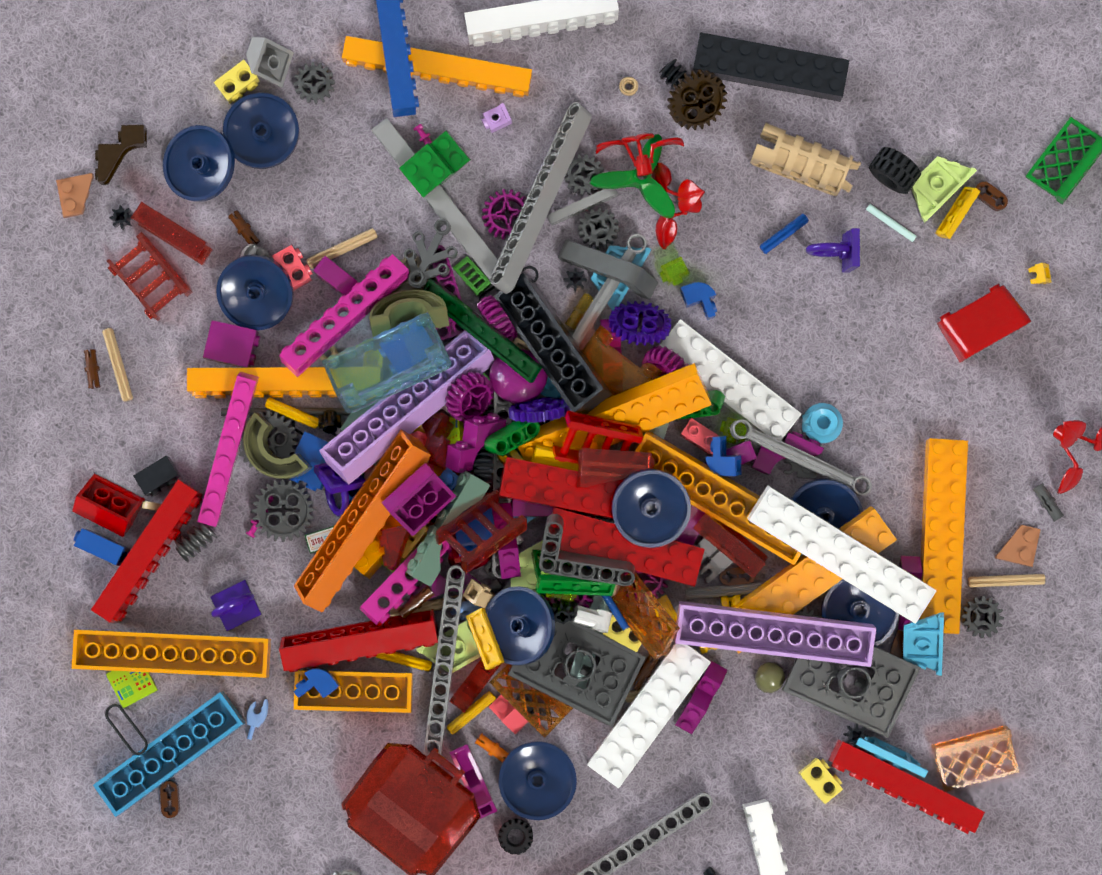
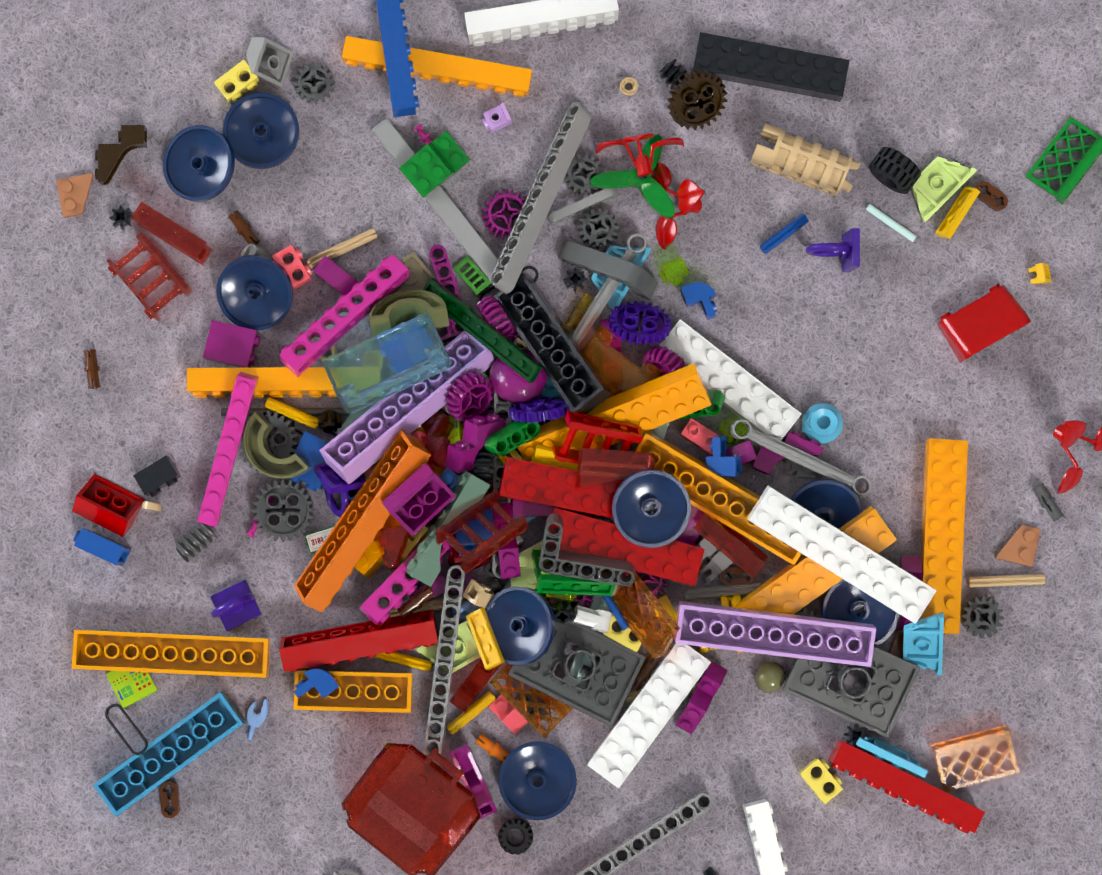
red brick [91,480,203,623] -> none
tan axle [102,328,133,402] -> none
dark grey plant [404,219,458,288] -> none

